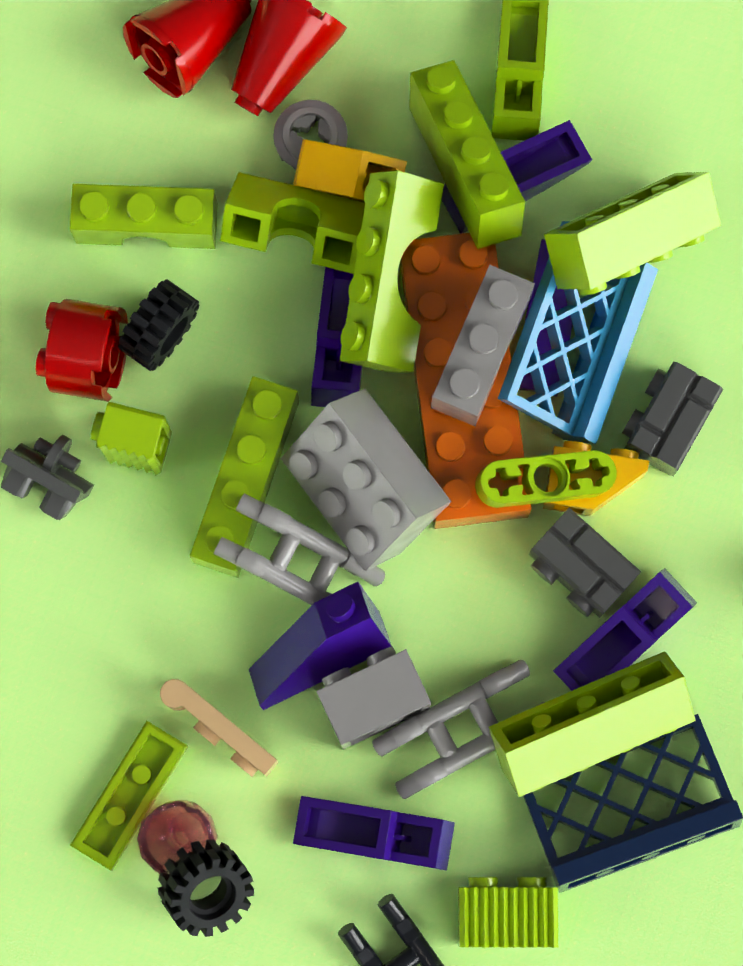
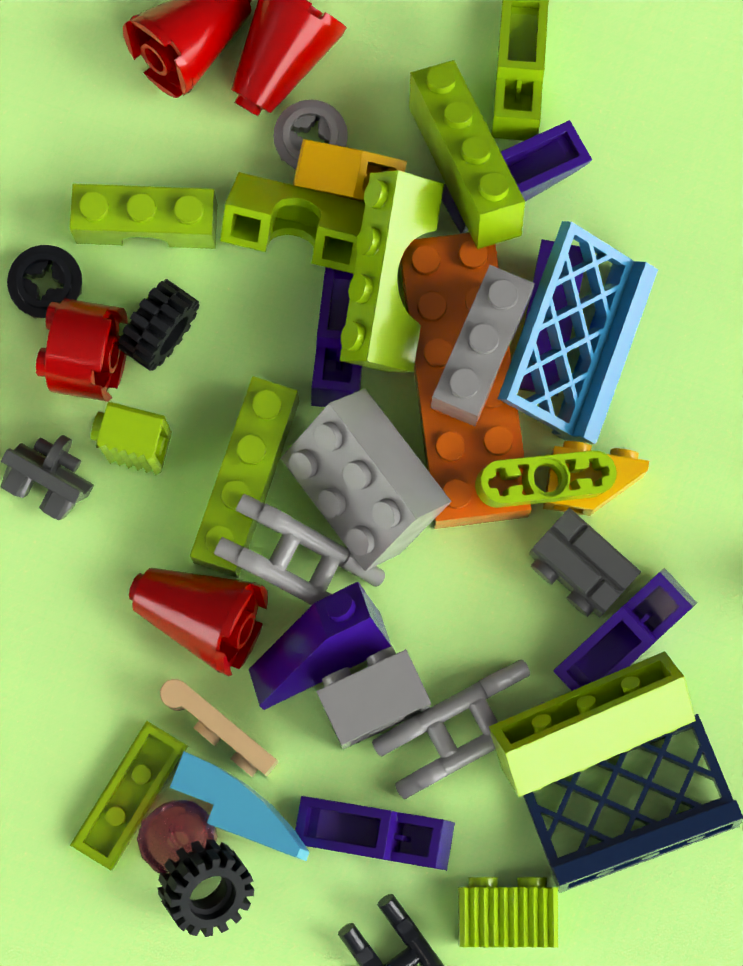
brick [544,172,721,295] -> none
dark grey brick [622,361,723,477] -> none
none -> black gear [7,245,82,319]
none -> red cone [129,568,268,676]
none -> medium azure slope [170,751,310,861]

